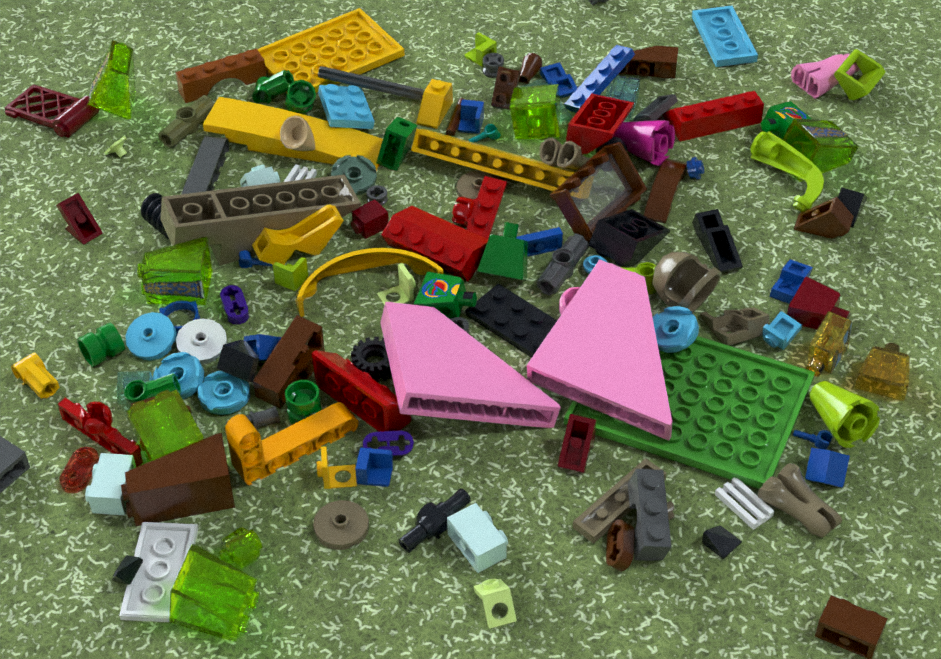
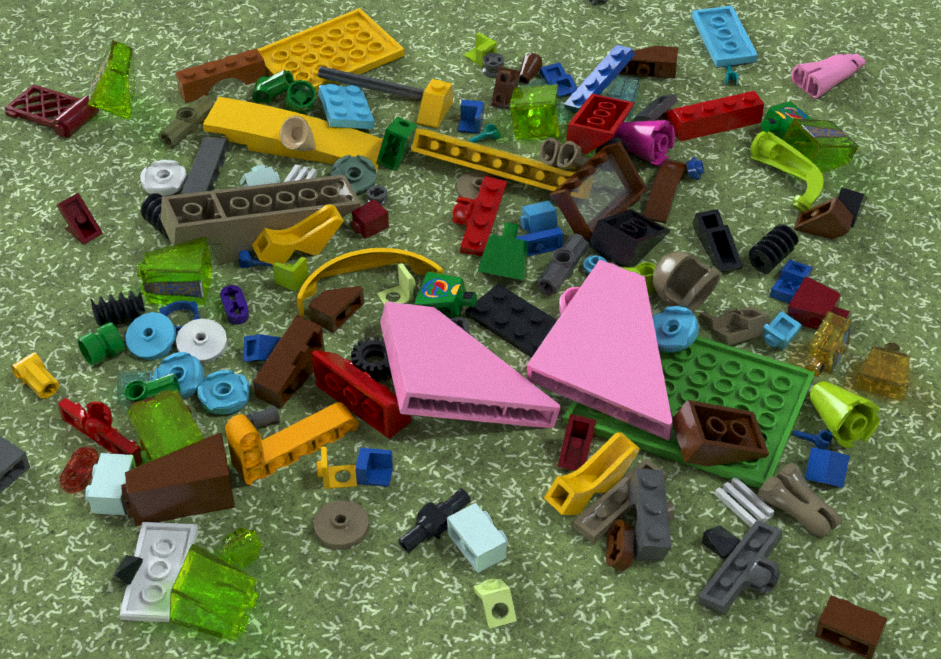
yellowish green plant [104,136,127,158] -> none
black slope [217,340,259,383] -> none
green wheel [285,380,322,424] -> none
dark purple beam [363,431,414,456] -> none
red slope [381,206,488,282] -> none
reddish brown piece [446,98,465,136] -> none
lime tile [834,49,886,100] -> none
none -> black piece [91,289,145,327]
none -> white plate [140,160,187,196]
none -> reddish brown slope [309,286,364,333]
none -> dark azure brick [520,201,558,234]
none -> yellow arch [544,432,640,515]
none -> reddish brown slope [672,400,769,466]
none -> dark grey plate [698,520,782,614]
none -> teal hand [725,65,739,85]
none -> black piece [748,224,799,274]

